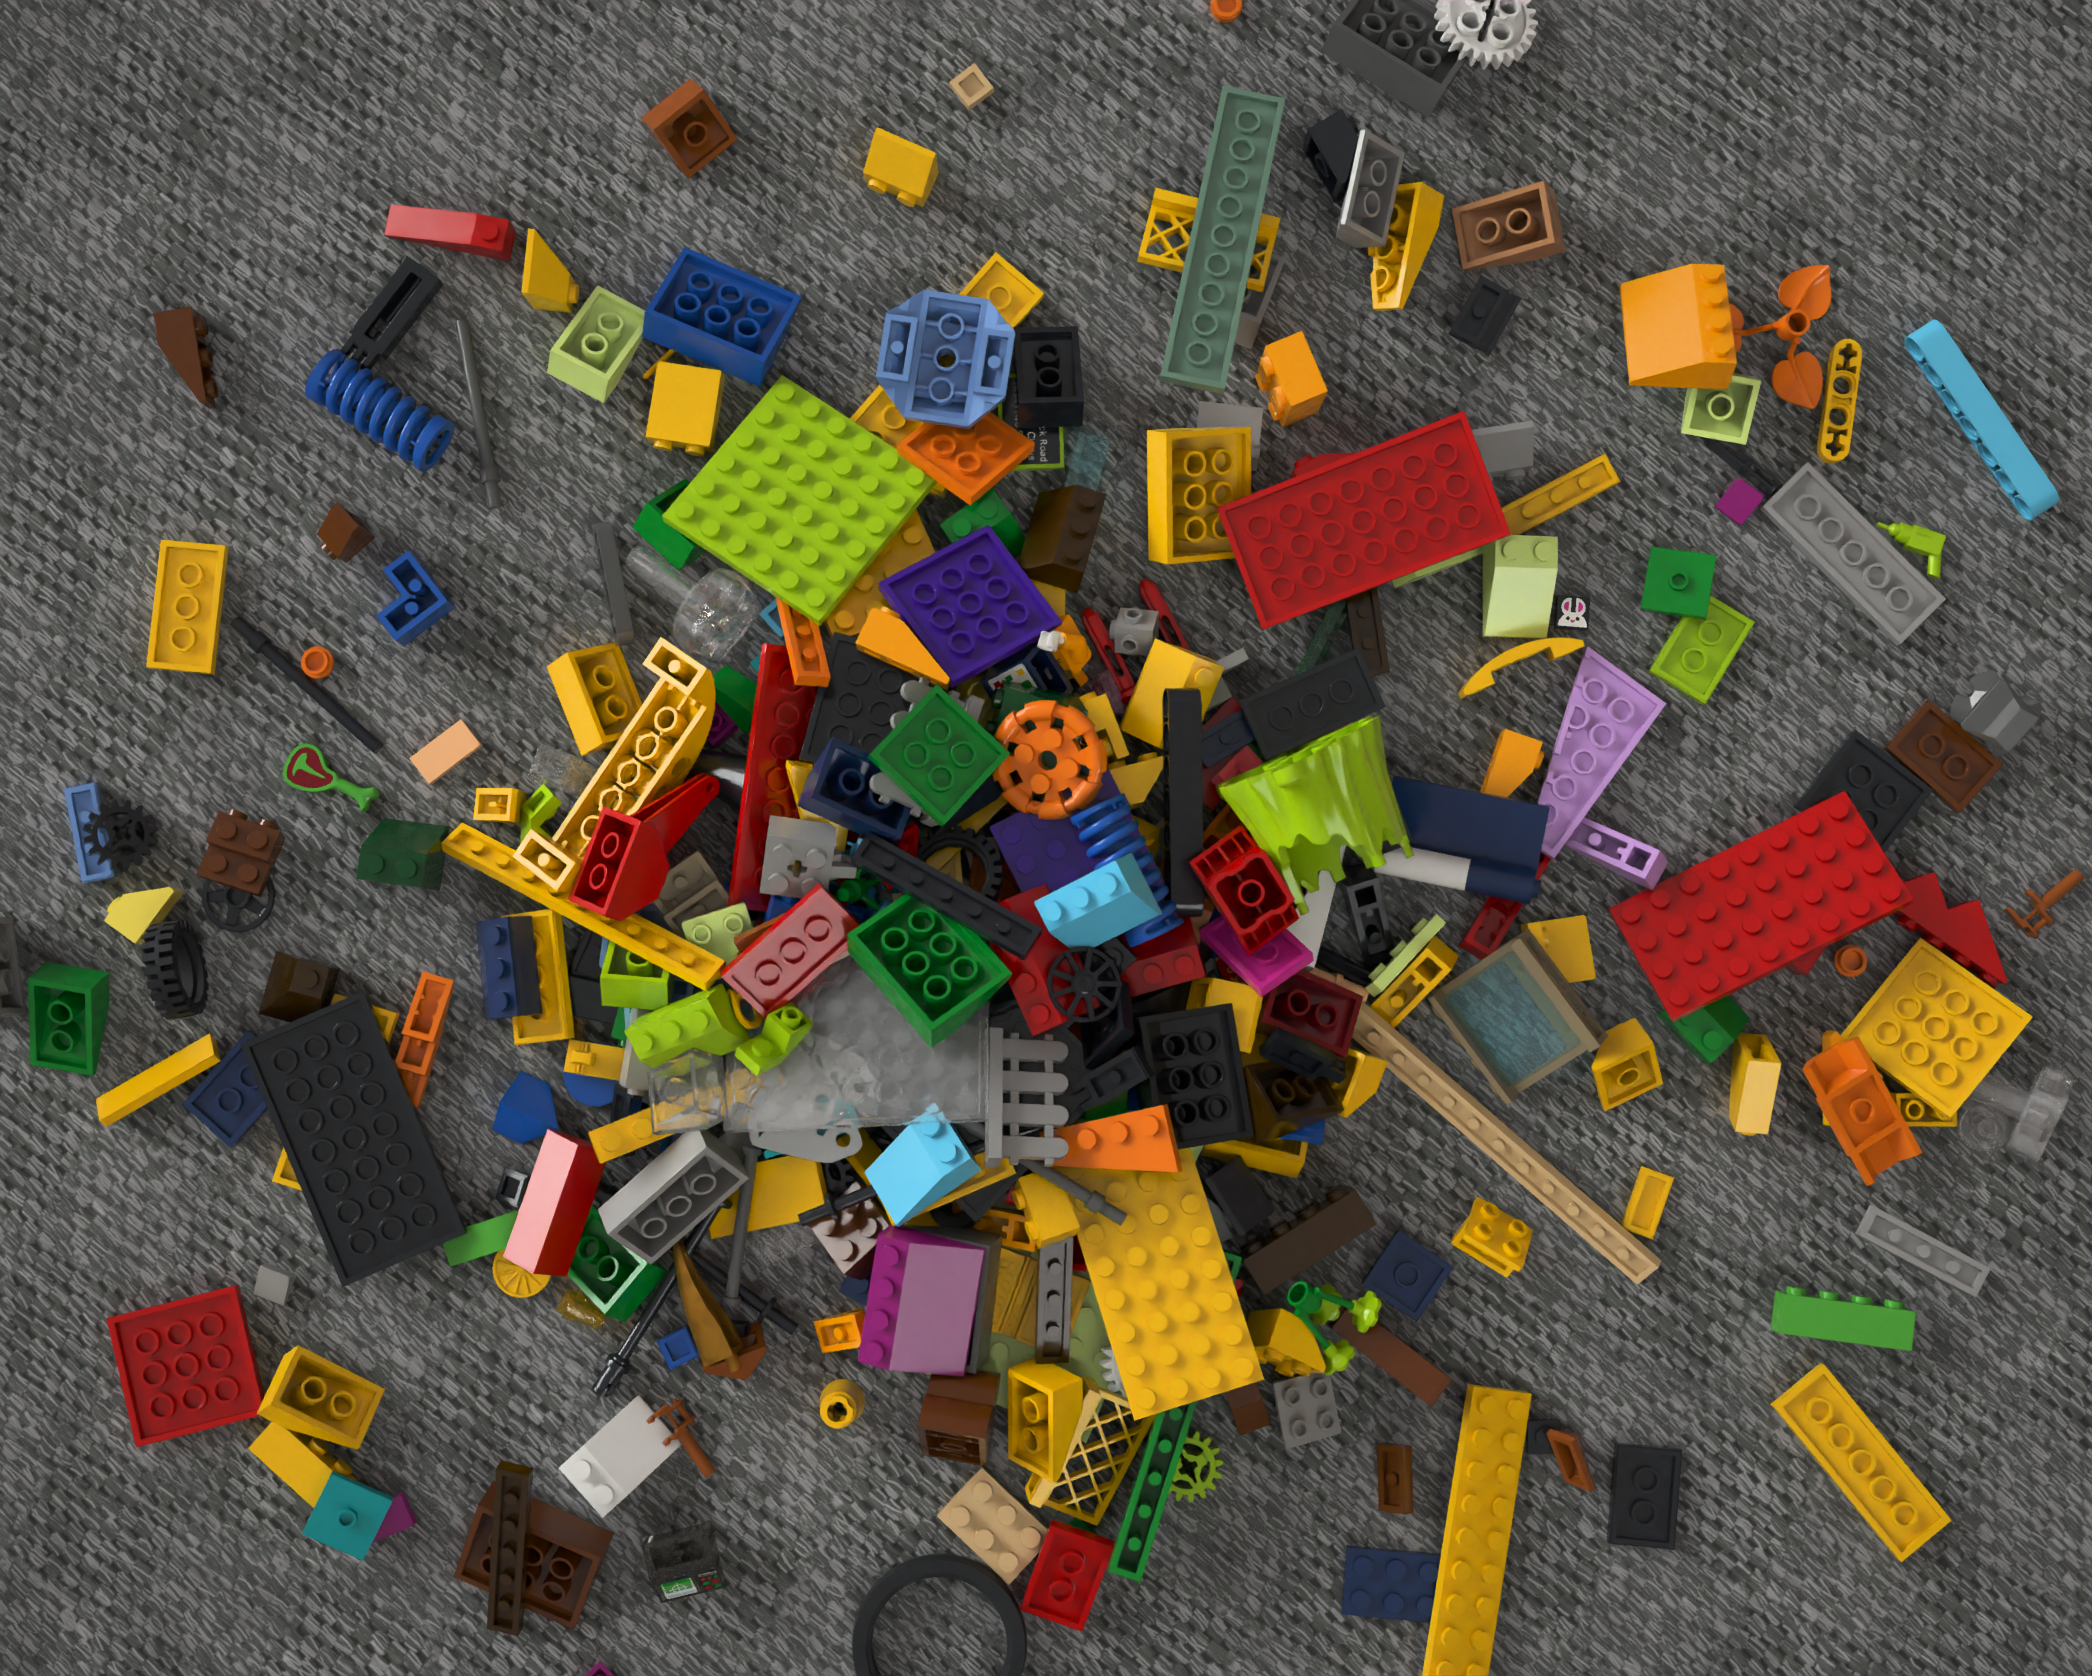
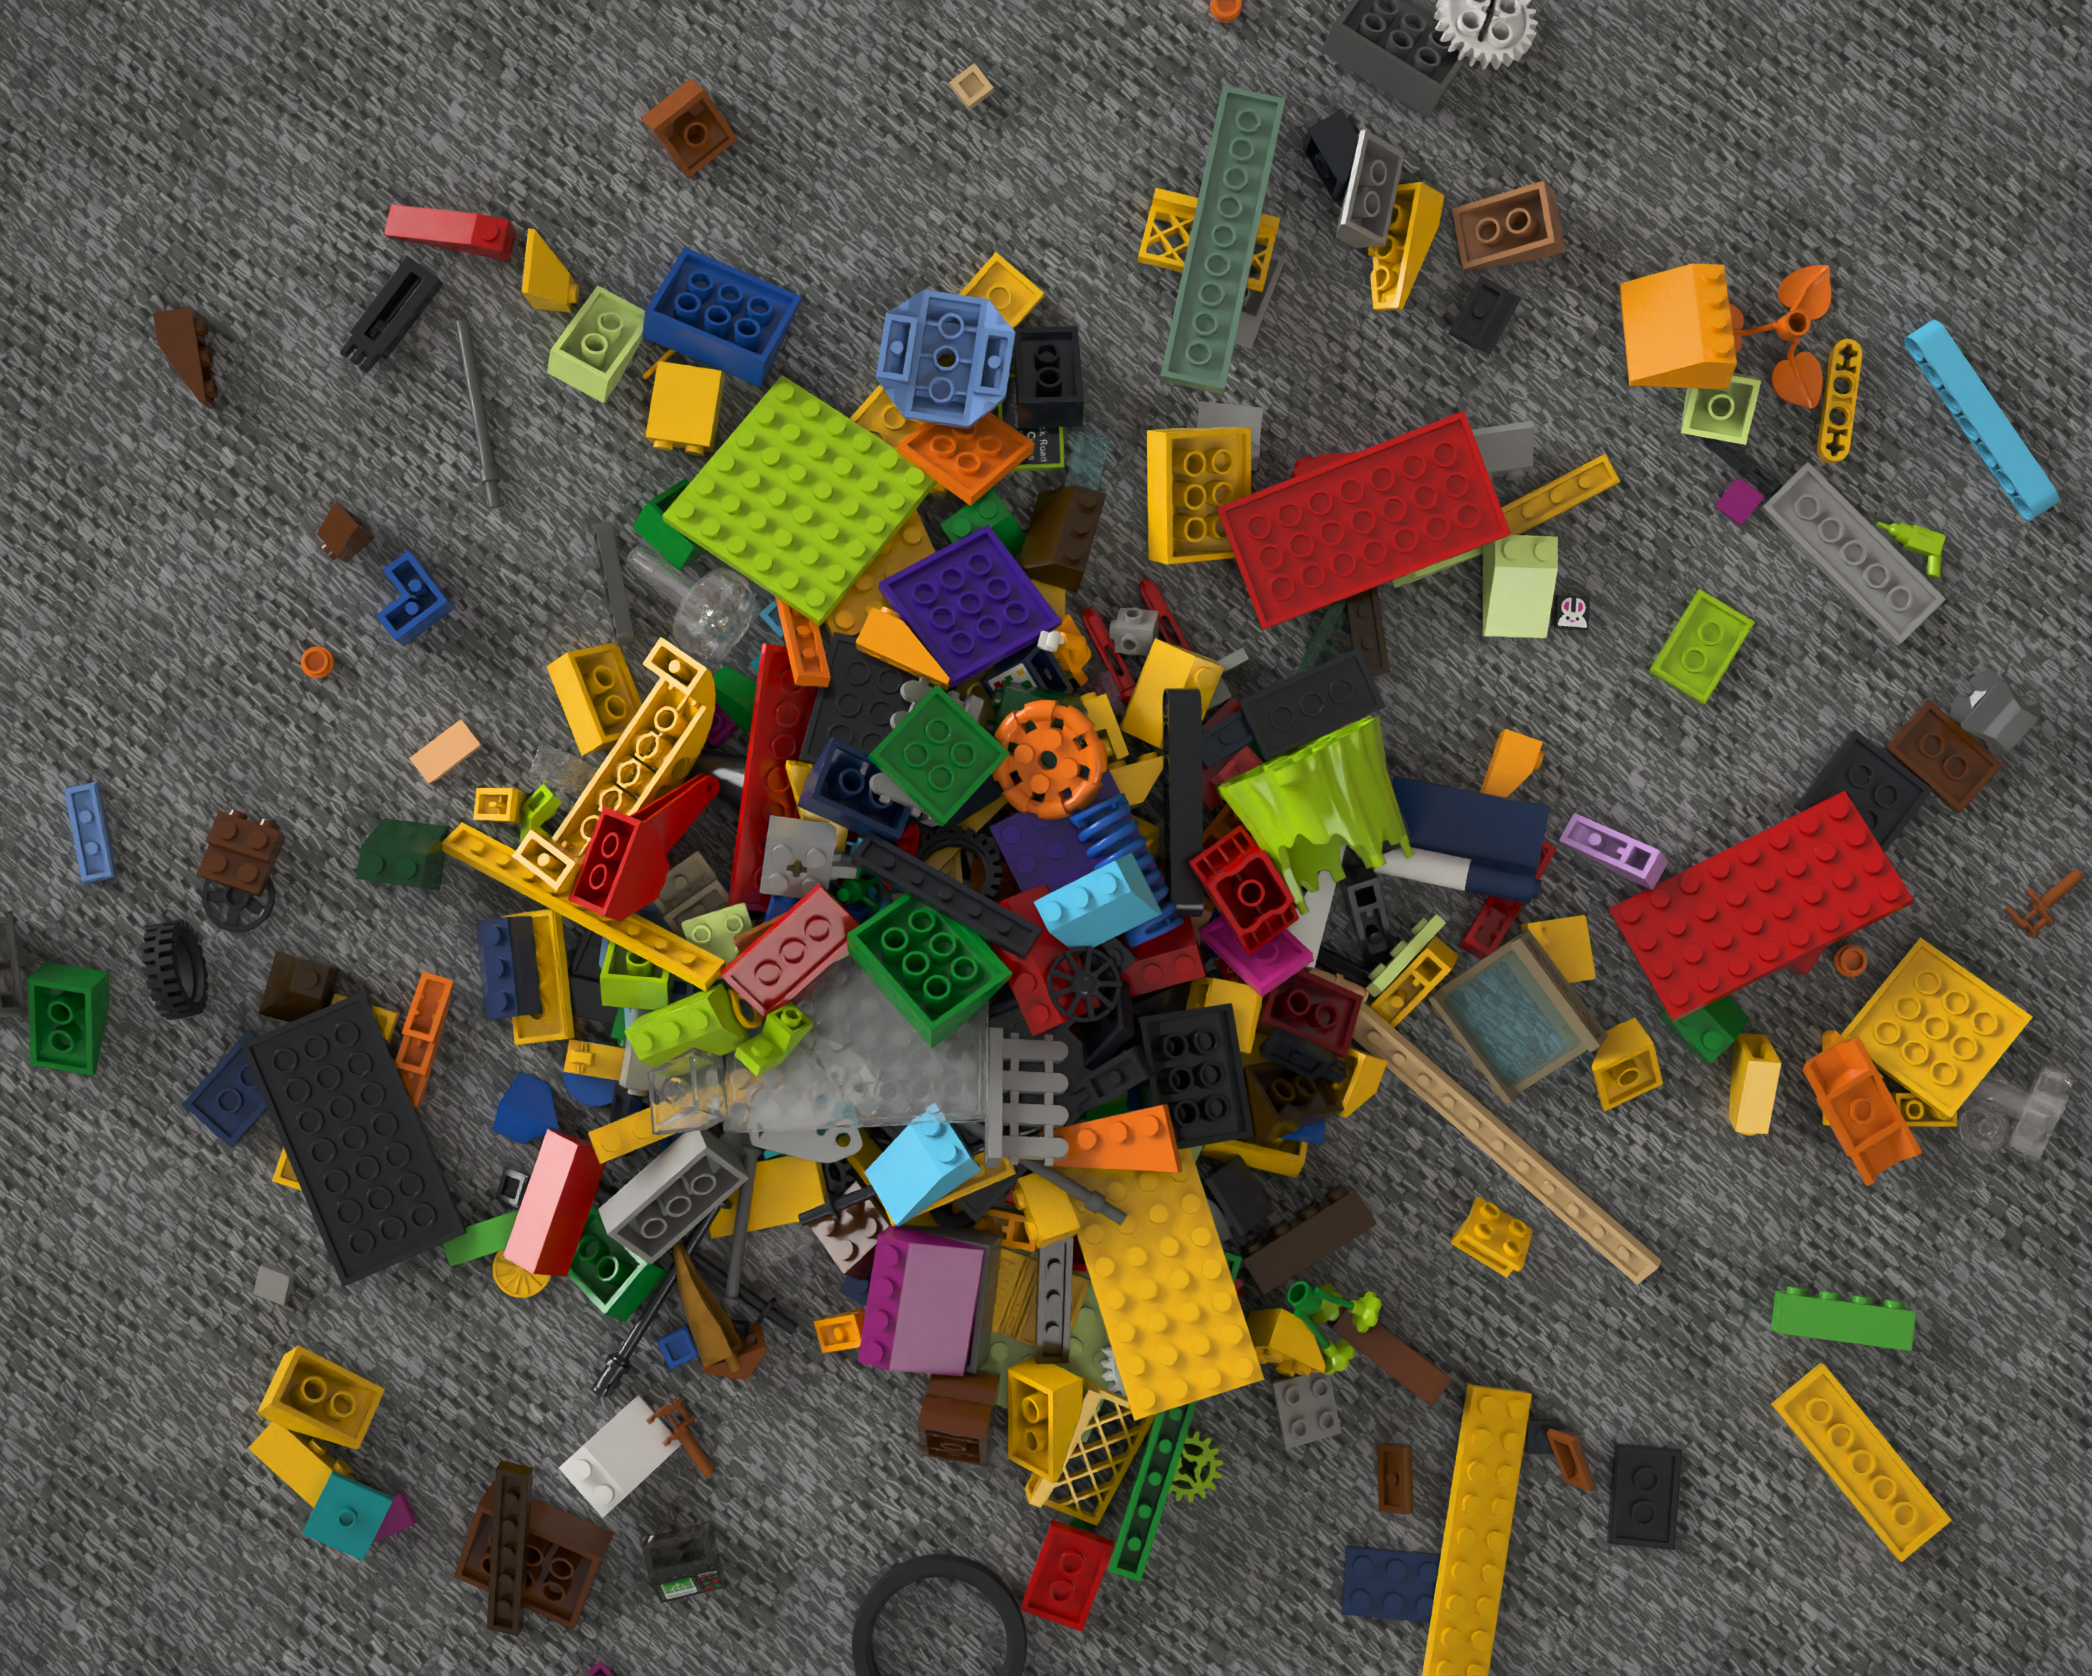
black gear [82,799,158,871] -> none
yellow tile [96,1033,221,1127] -> none
light yellow slope [104,887,184,944] -> none
red plate [106,1284,265,1447] -> none
yellow plate [146,540,229,675] -> none
black bar [230,616,383,754] -> none
bright green piece [283,743,380,812] -> none
blue piece [305,349,455,472] -> none
clear yellow cone [556,1288,607,1330] -> none
yellow plant [820,1379,865,1429] -> none
yellow slope [863,127,939,207] -> none
tan plate [937,1466,1048,1585] -> none
reddish brown slope [1225,1382,1271,1435] -> none
light orange brick [1255,331,1328,428] -> none
dark blue plate [1361,1229,1453,1322] -> none
yellow slope [1458,638,1585,699] -> none
lavender wing [1537,646,1667,860] -> none
yellow tile [1621,1166,1674,1240] -> none
green plate [1640,546,1717,620] -> none
light grey plate [1855,1205,1991,1297] -> none
red slope [1893,872,2008,988] -> none

